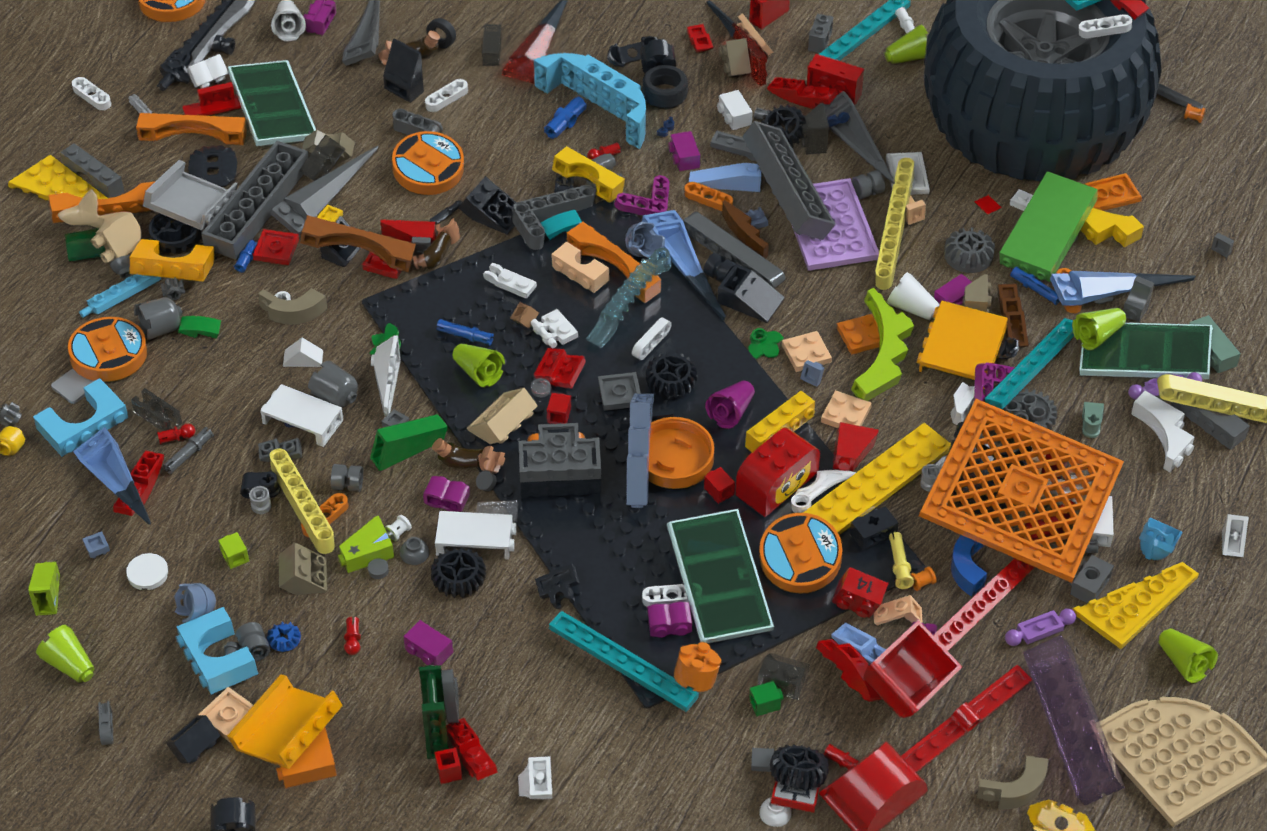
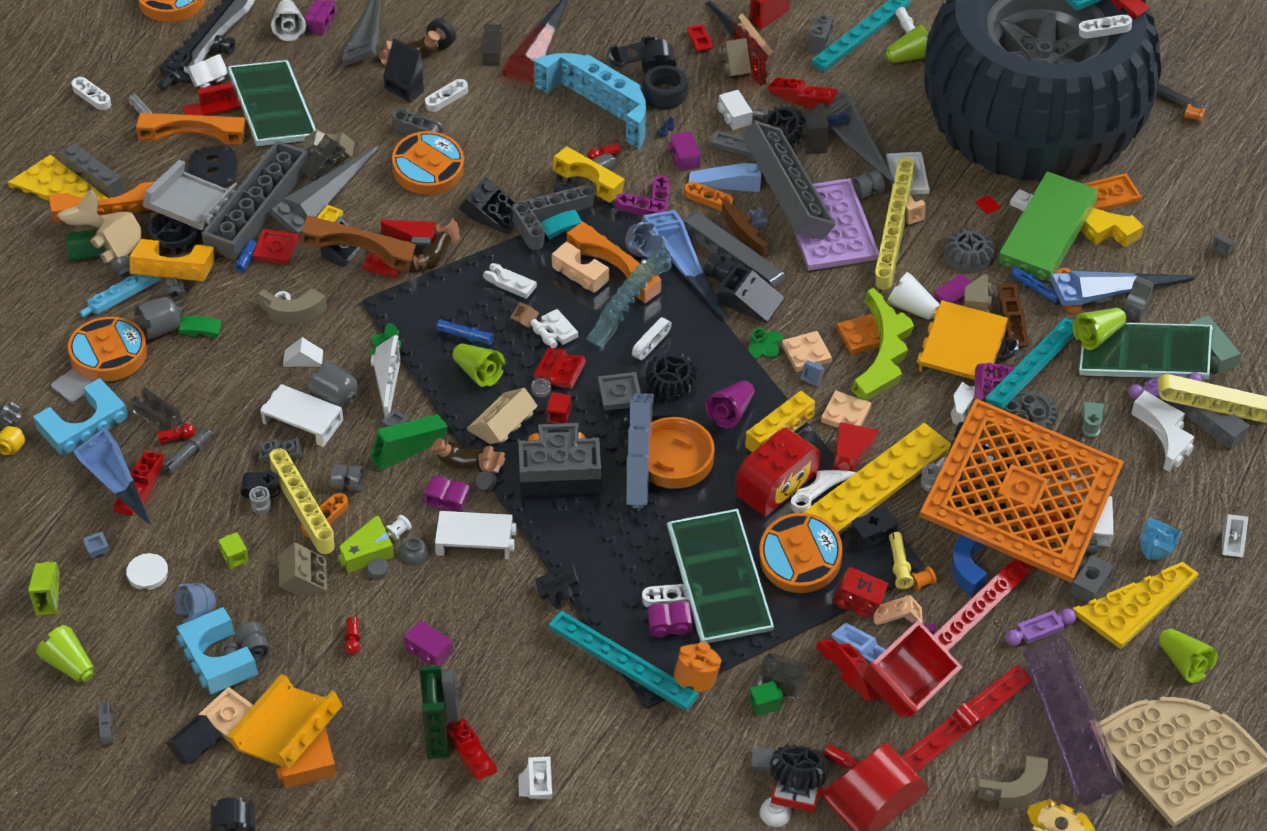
blue gear [267,622,301,652] -> none
black piece [429,200,462,224] -> none
black gear [431,547,486,599] -> none
red brick [435,747,462,784] -> none
clear plate [477,501,518,522] -> none
blue piece [544,97,586,139] -> none
red brick [704,467,735,504] -> none
red piece [806,54,864,105] -> none

